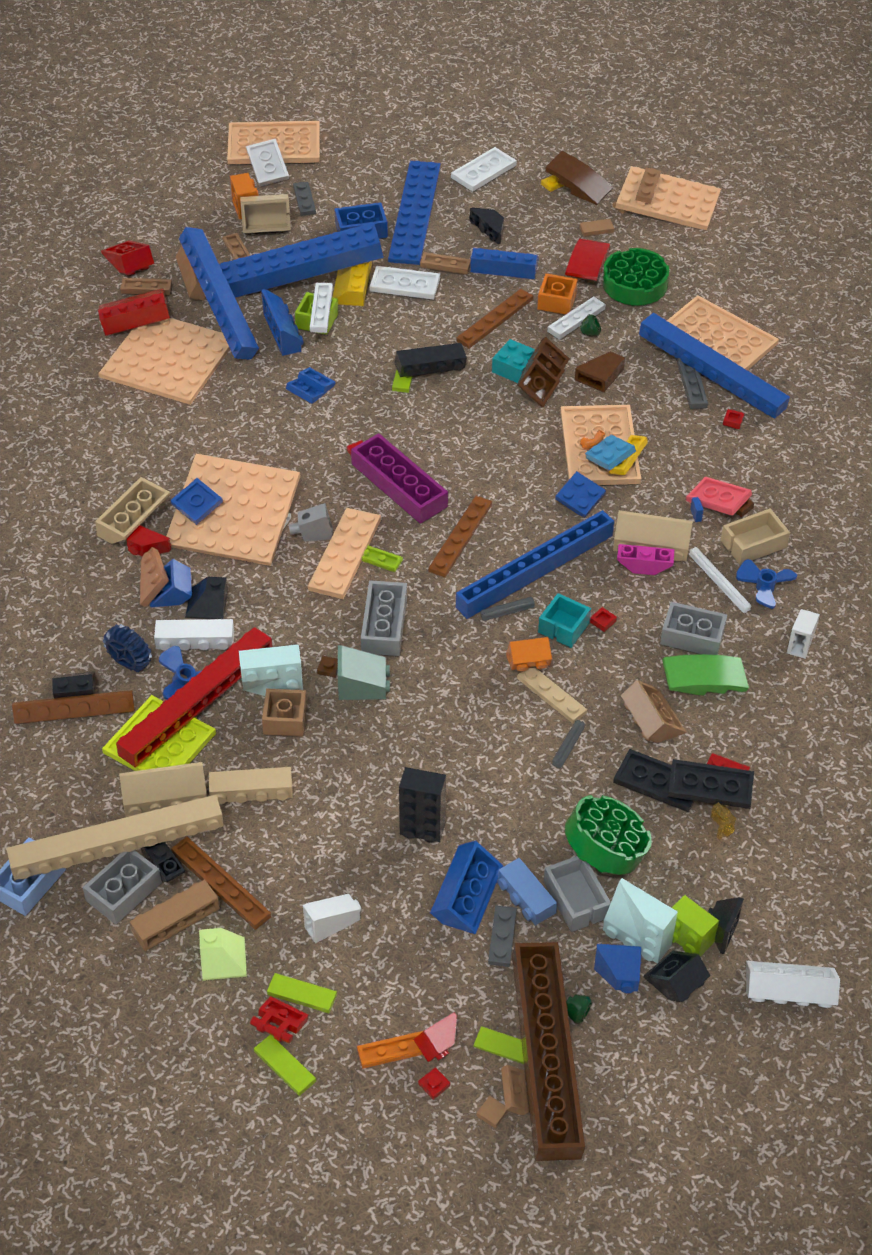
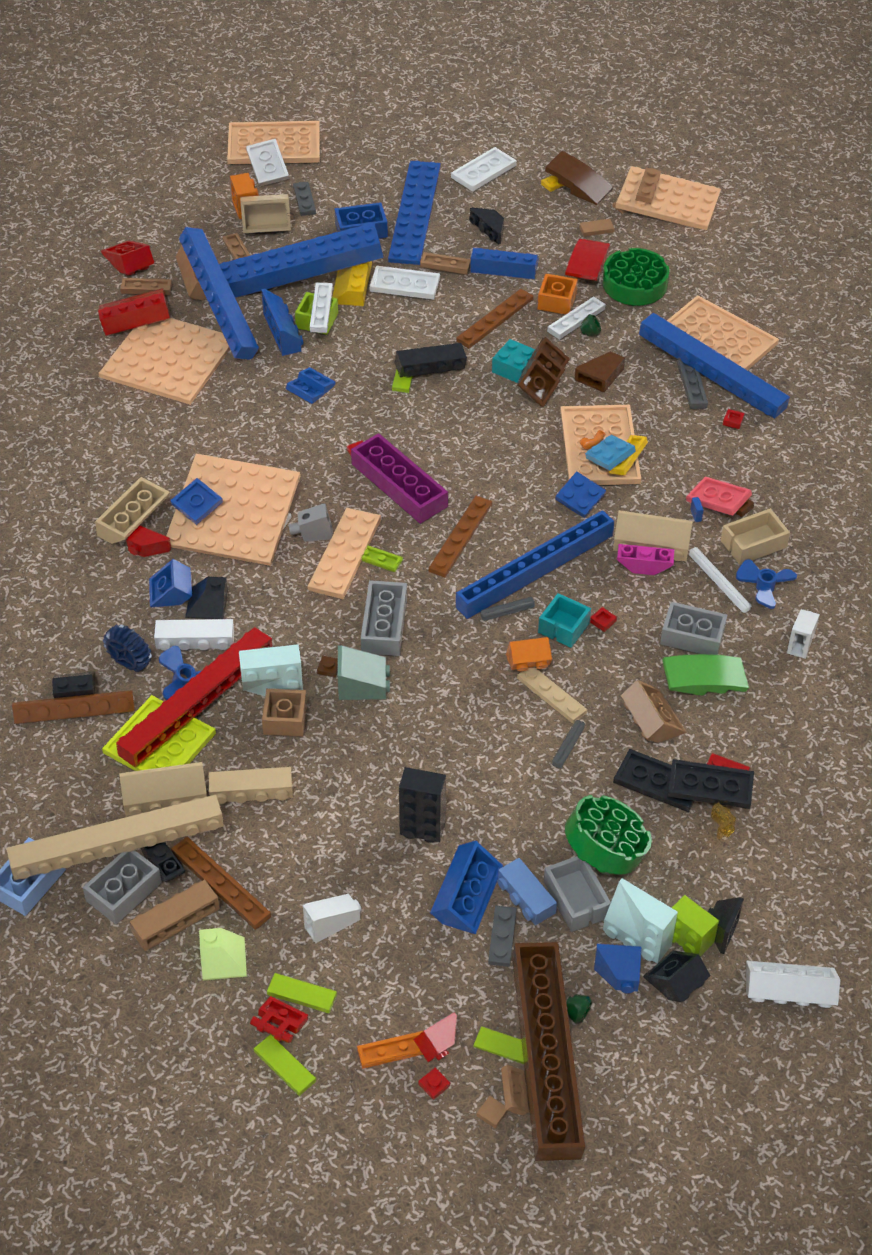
nougat wing [140,547,169,607] -> none

